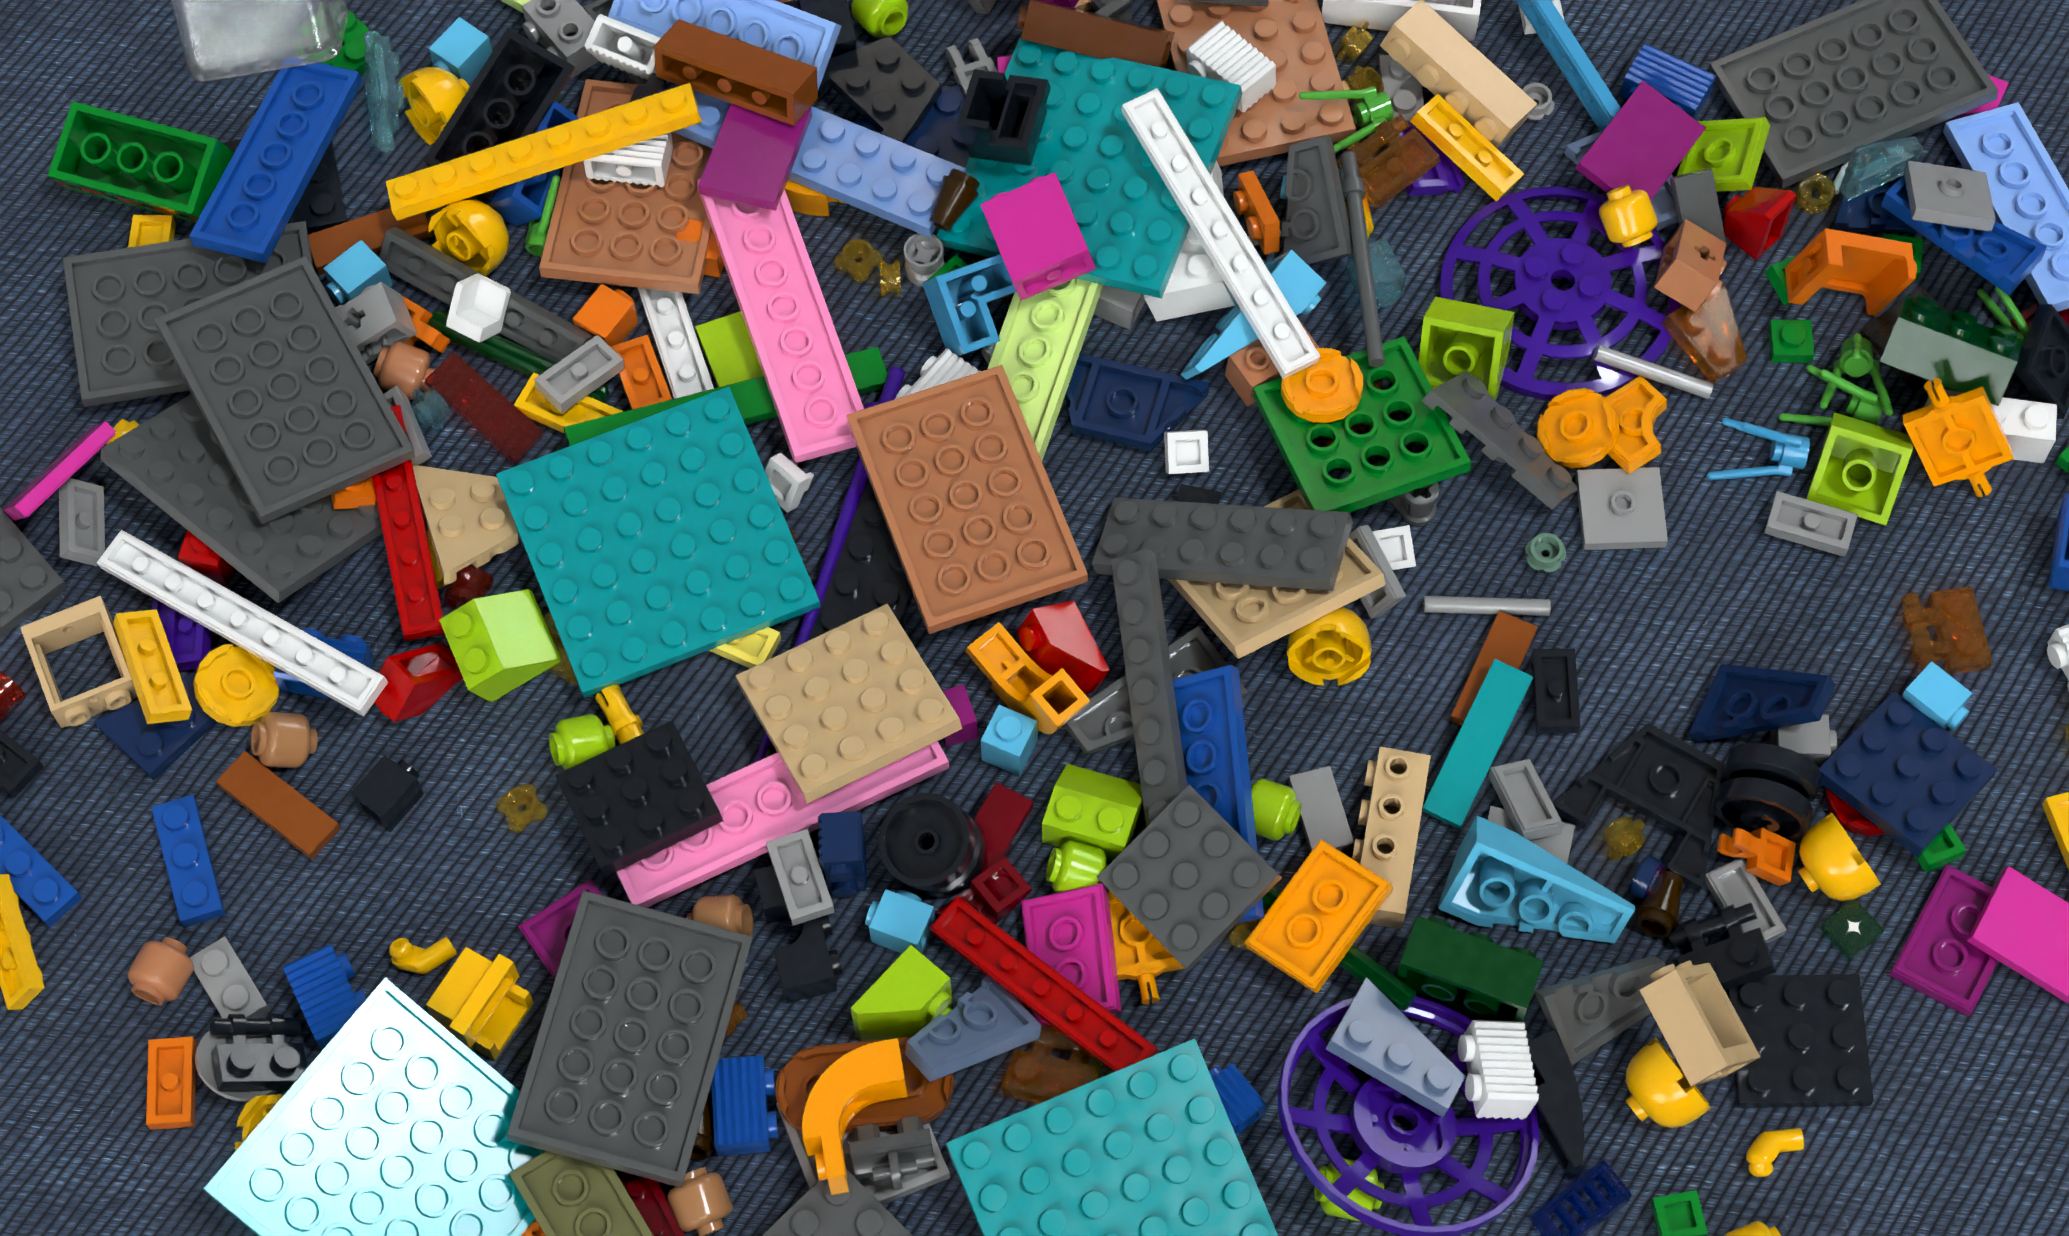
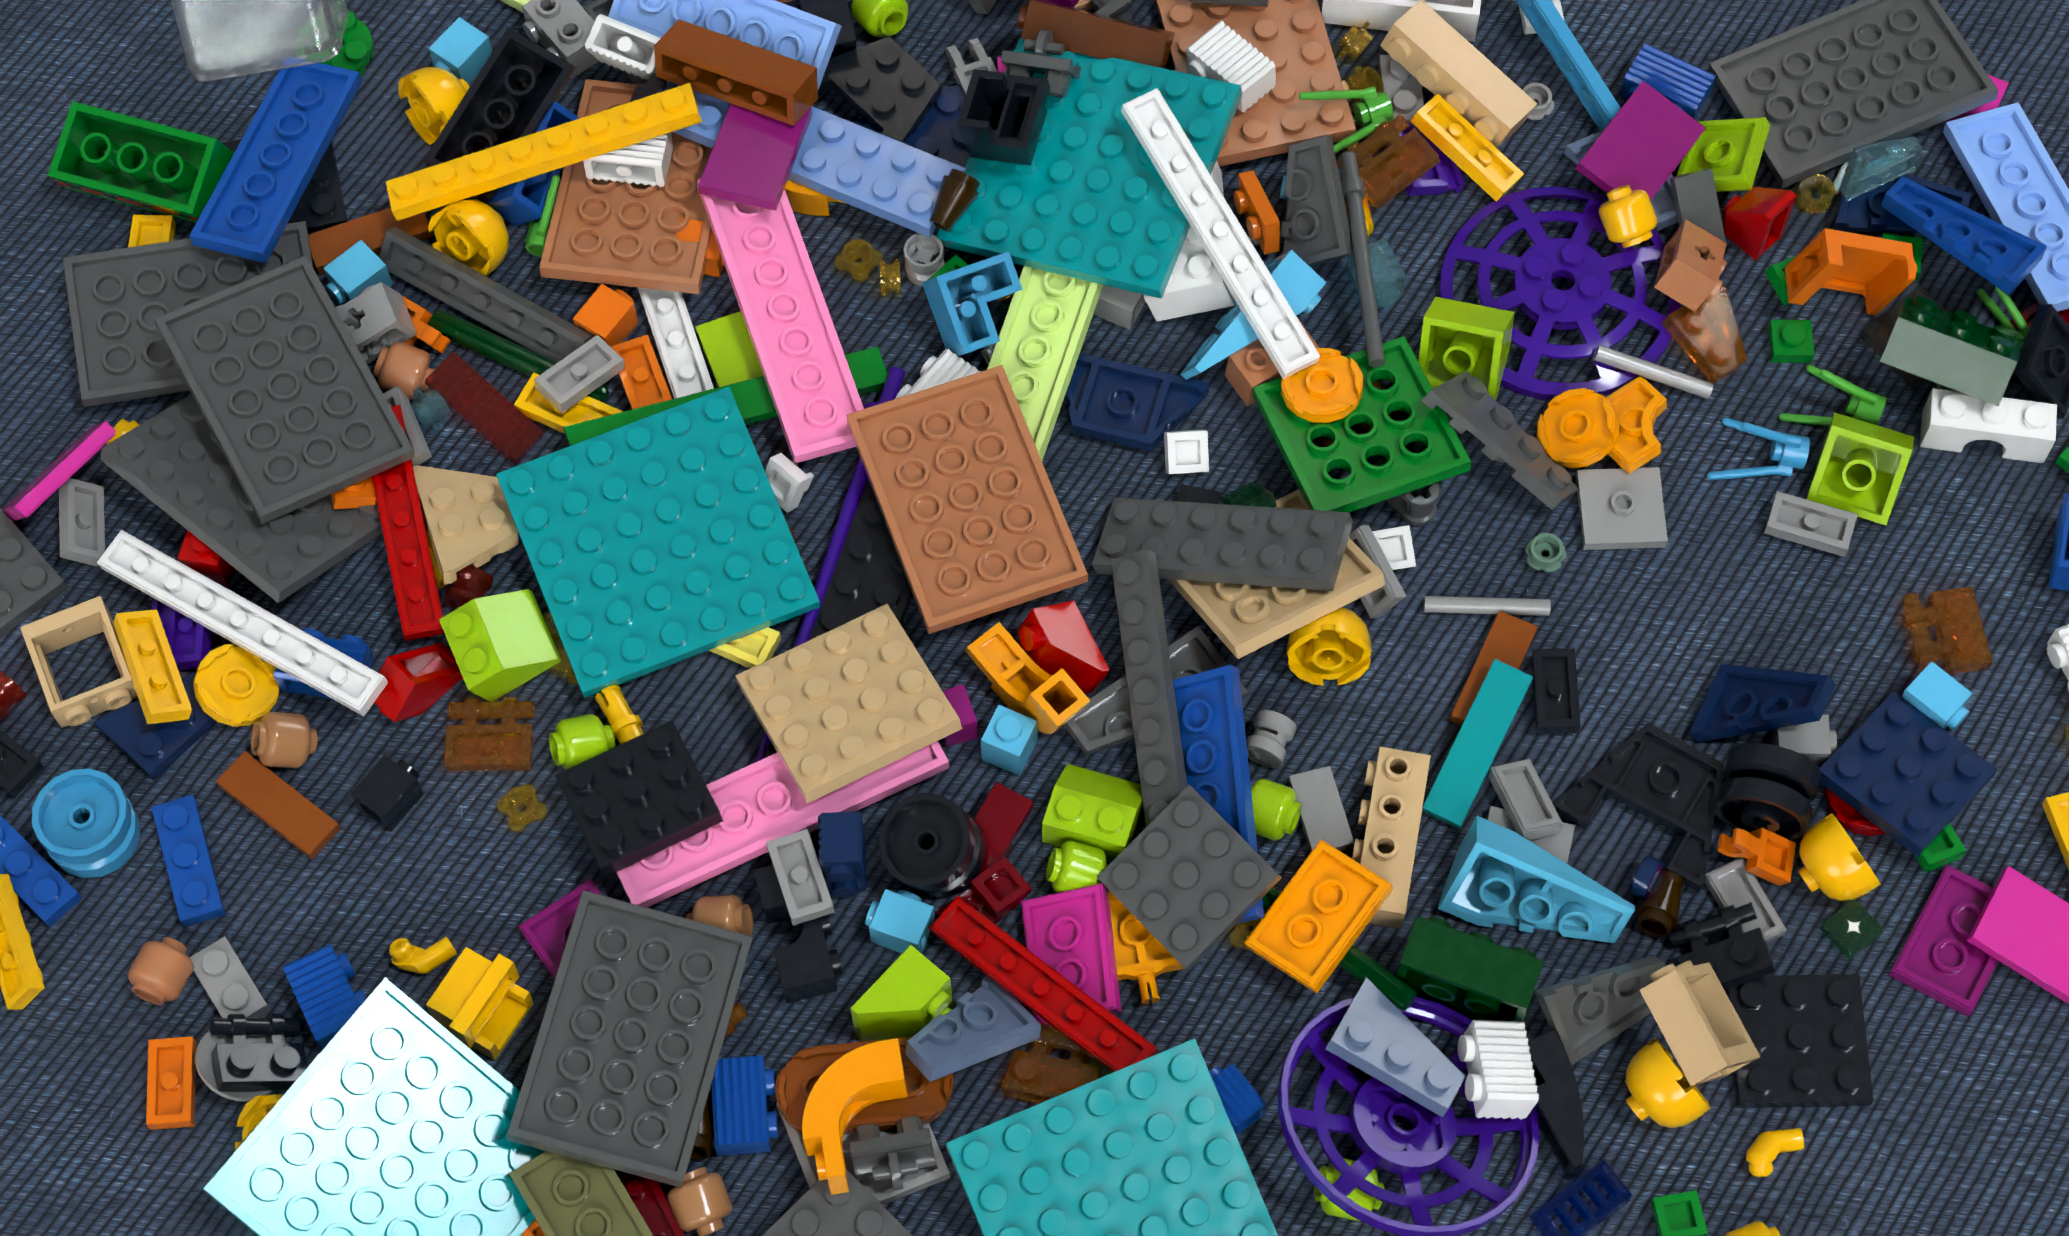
clear light blue plate [364,31,404,152] -> none
white panel [446,273,511,343] -> none
dark pink panel [980,172,1096,301] -> none
clear yellow plate [1603,817,1646,860] -> none
bright green plant [1820,333,1893,416] -> none
light orange plate [1903,378,2014,497] -> none
light grey plate [1904,160,1996,231] -> none
none -> dark azure wheel [32,768,140,878]
none -> clear orange plate [444,697,535,771]
none -> dark grey hips [1000,29,1081,98]
none -> clear green tile [1220,481,1277,508]
none -> light grey wheel [1246,710,1297,768]

